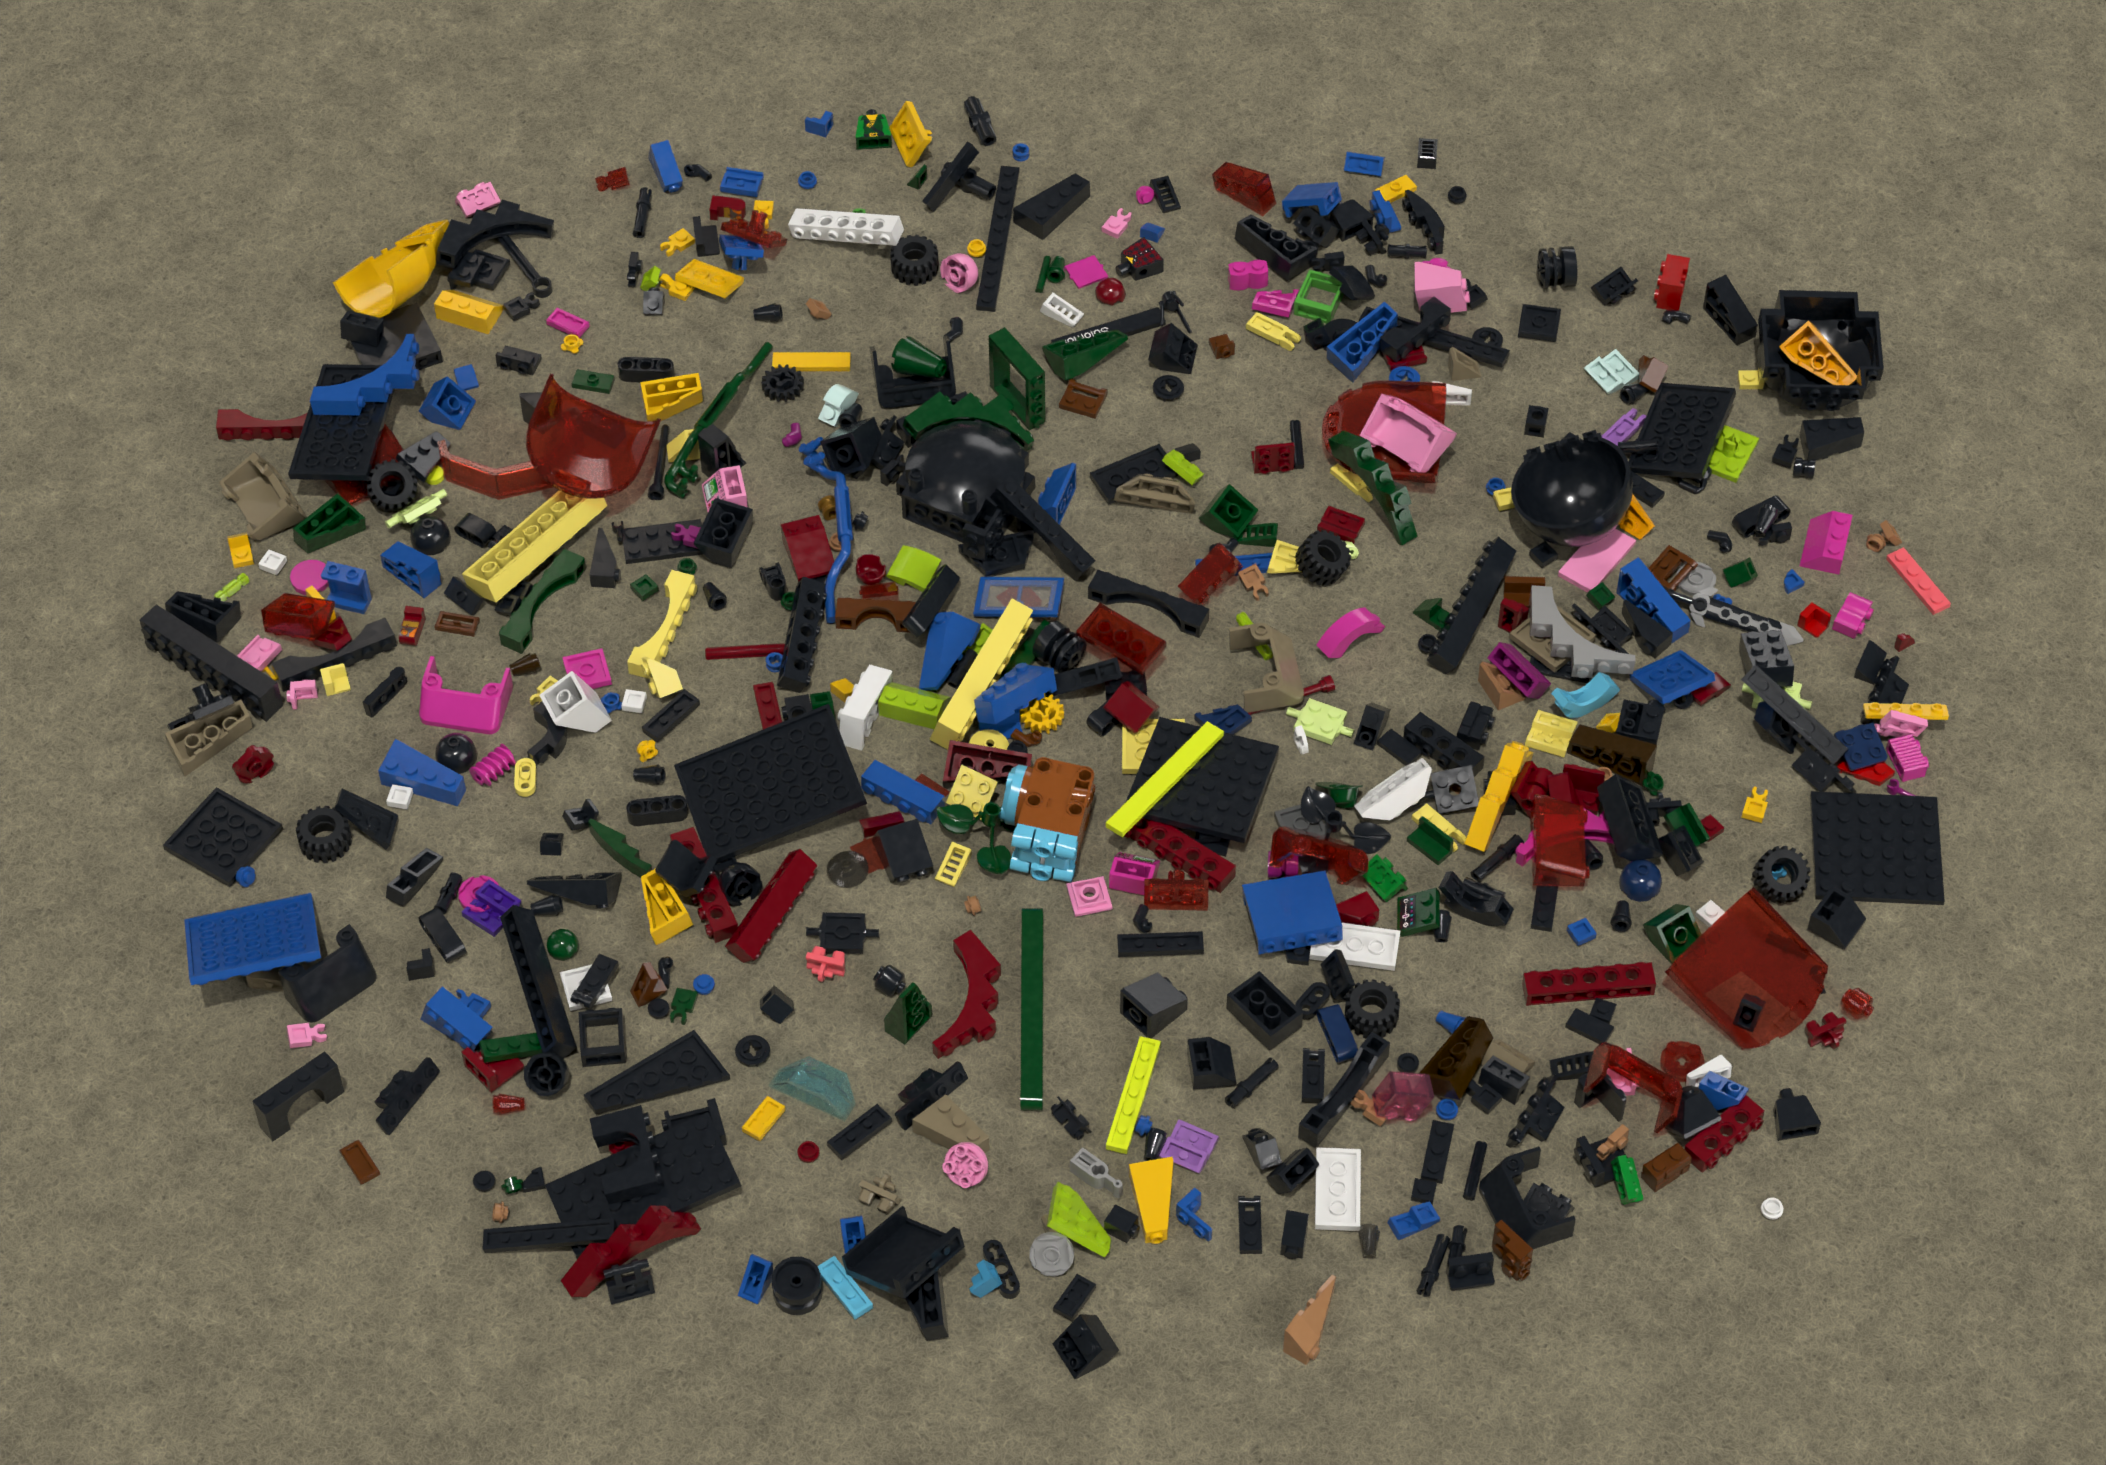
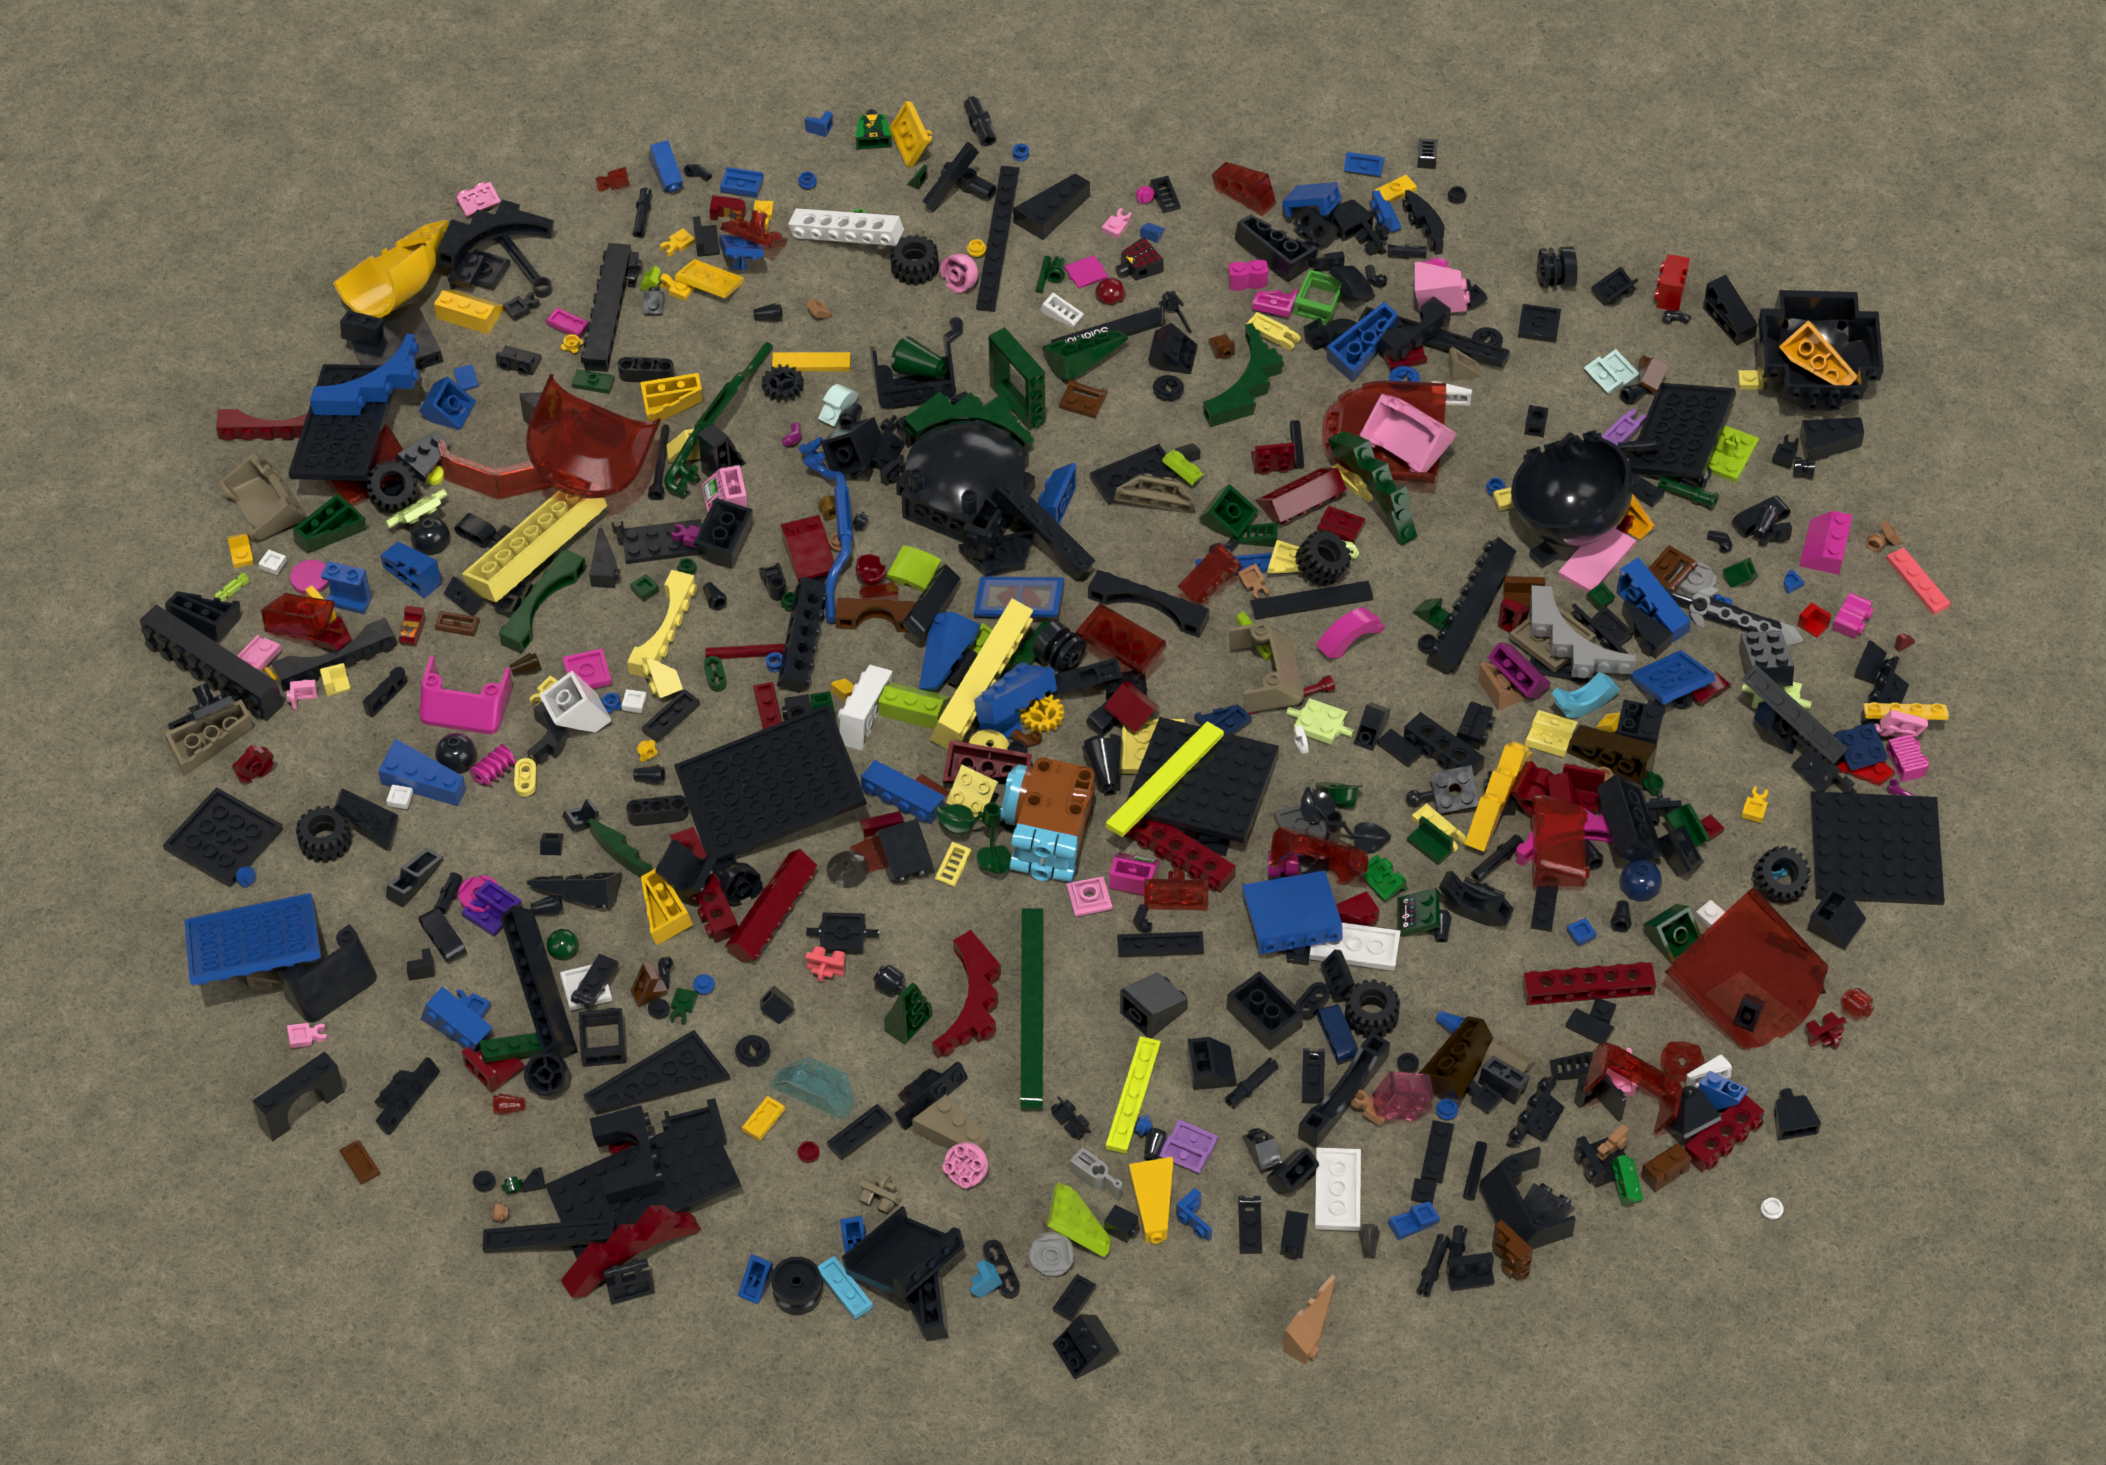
medium nougat plate [964,895,981,916] -> none
white wedge [1354,758,1432,820] -> none
none -> black brick [581,243,632,372]
none -> dark green beam [704,656,727,692]
none -> black cone [1082,734,1123,795]
none -> dark green arch [1203,323,1284,428]
none -> black tile [1250,580,1373,620]
none -> dark red slope [1256,467,1347,524]
none -> dark red tile [1615,515,1635,535]
none -> dark green pin [1658,476,1719,510]

